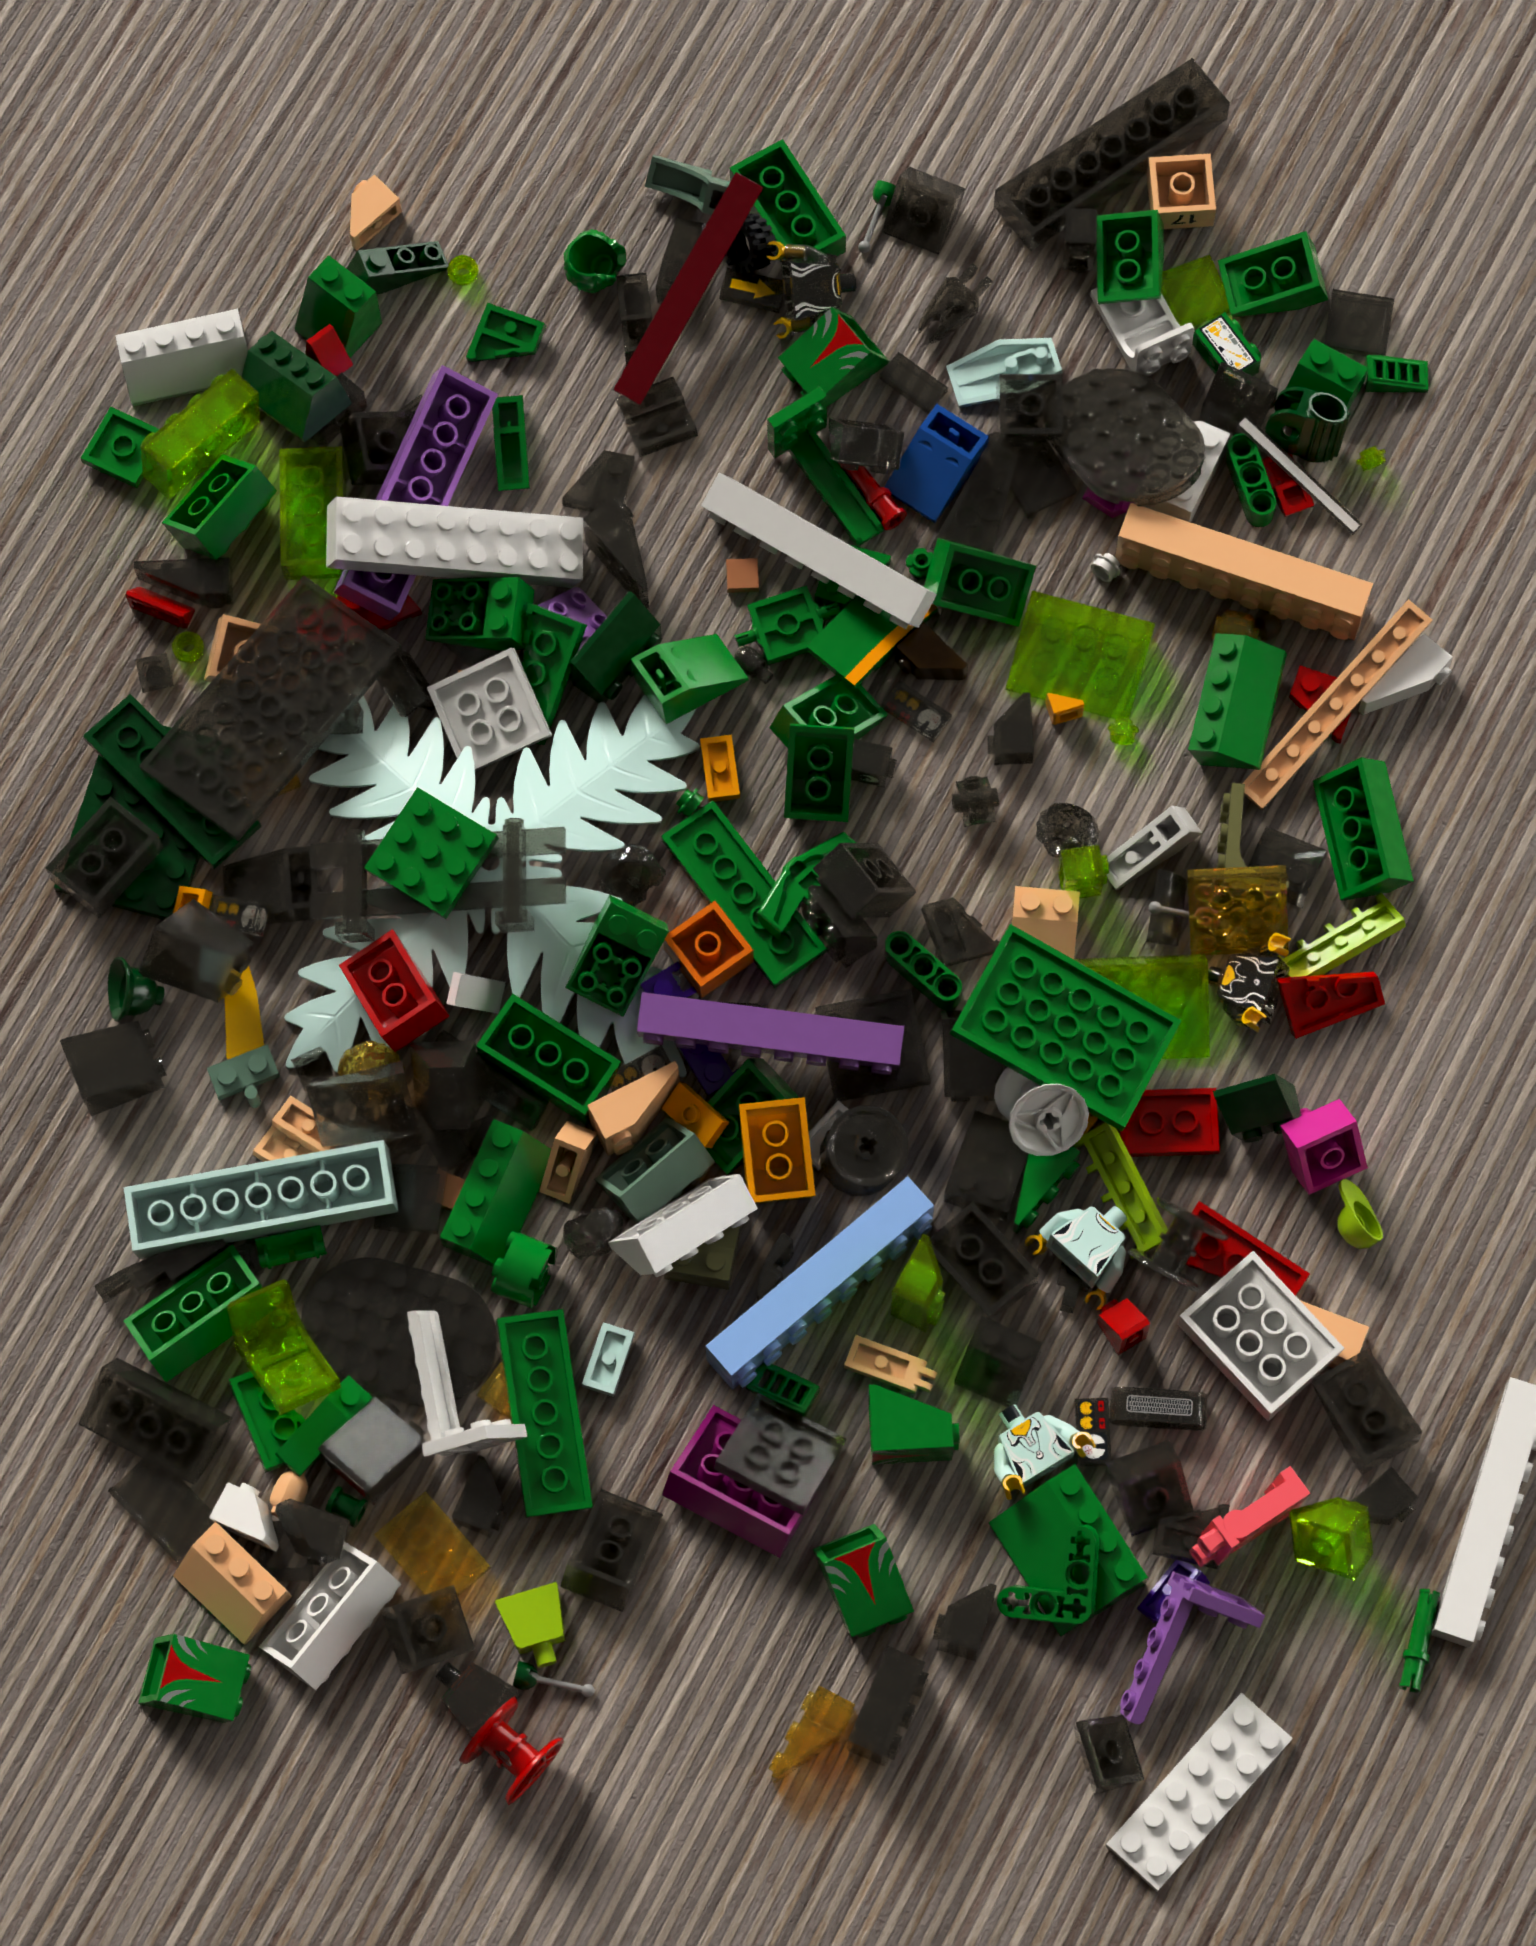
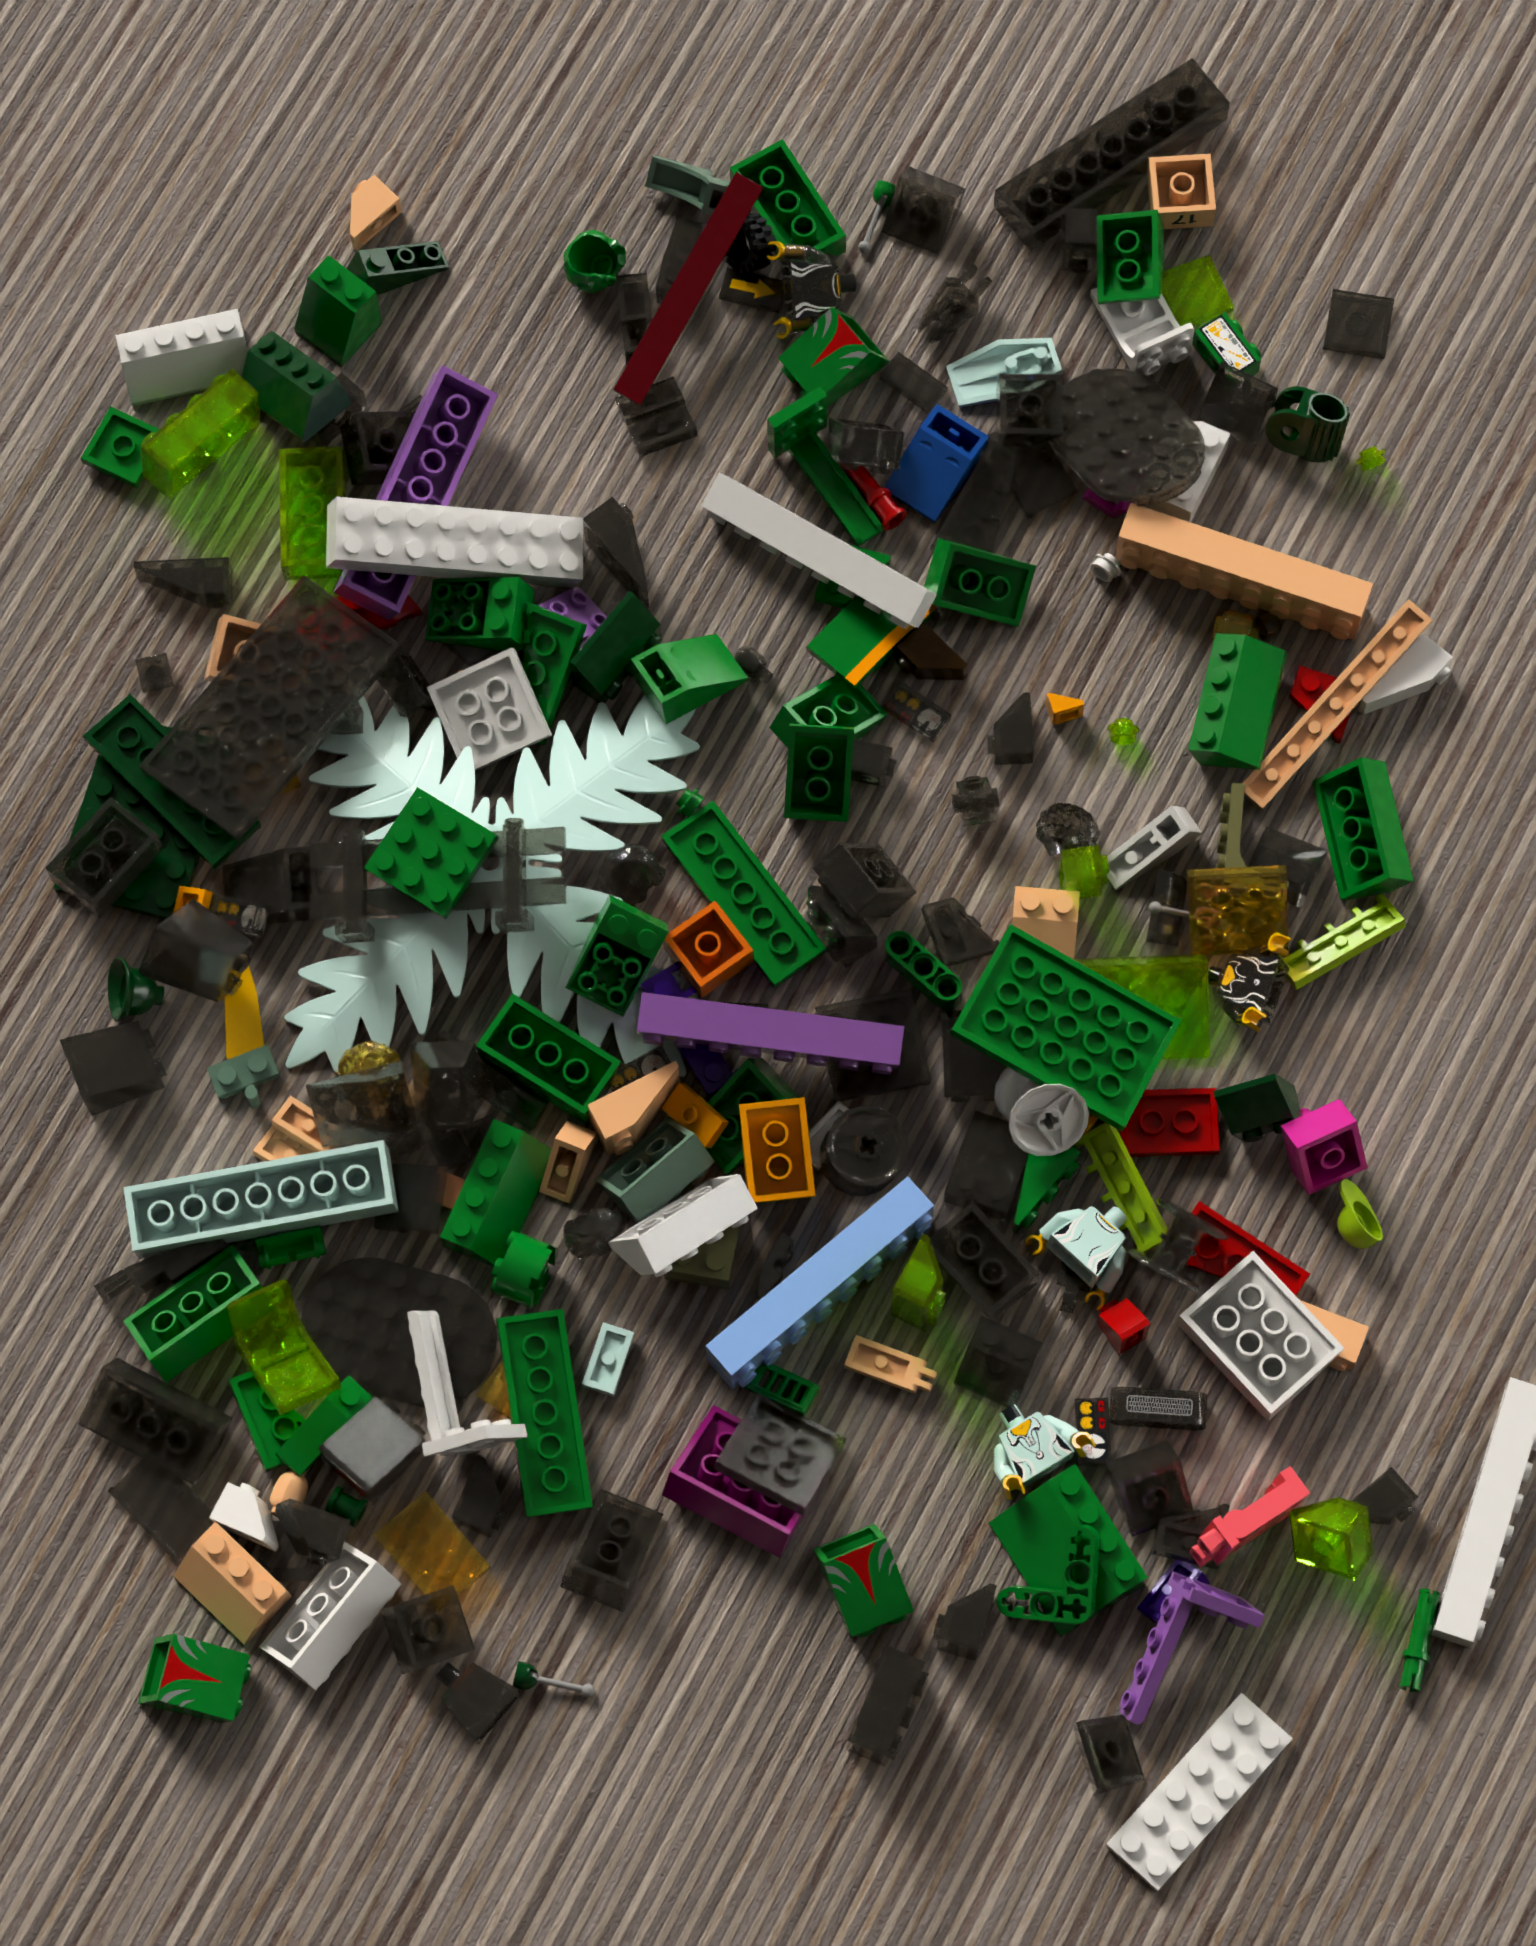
red slope [125,587,195,629] -> none
green brick [162,454,277,560] -> none
clear neon green plate [172,631,204,663] -> none
clear smoke plate [291,1046,335,1091] -> none
red slope [305,324,353,377] -> none
red slope [339,929,449,1052] -> none
white tile [446,972,506,1014] -> none
clear neon green plate [447,255,479,286] -> none
red piece [459,1697,564,1805] -> none
green wing [466,303,546,362] -> none
green slope [492,395,530,491] -> none
lime torso [495,1582,565,1668] -> none
clear smoke wing [562,450,635,518] -> none
light orange plate [700,734,740,803] -> none
nougat tile [726,558,759,593] -> none
green plate [734,585,840,665] -> none
green plate [757,831,867,939] -> none
clear yellow slope [769,1685,855,1783] -> none
green slope [868,1385,960,1465] -> none
green plate [906,548,933,579] -> none
clear neon green slope [1005,590,1155,723] -> none
green slope [1217,231,1329,317] -> none
green beam [1225,433,1276,527] -> none
sticker [1236,415,1363,535] -> none
red slope [1262,452,1315,517] -> none
red wing [1276,971,1385,1039] -> none
green slope [1286,339,1368,410] -> none
clear smoke slope [1311,1348,1422,1475] -> none
green slope [1364,355,1428,393] -> none

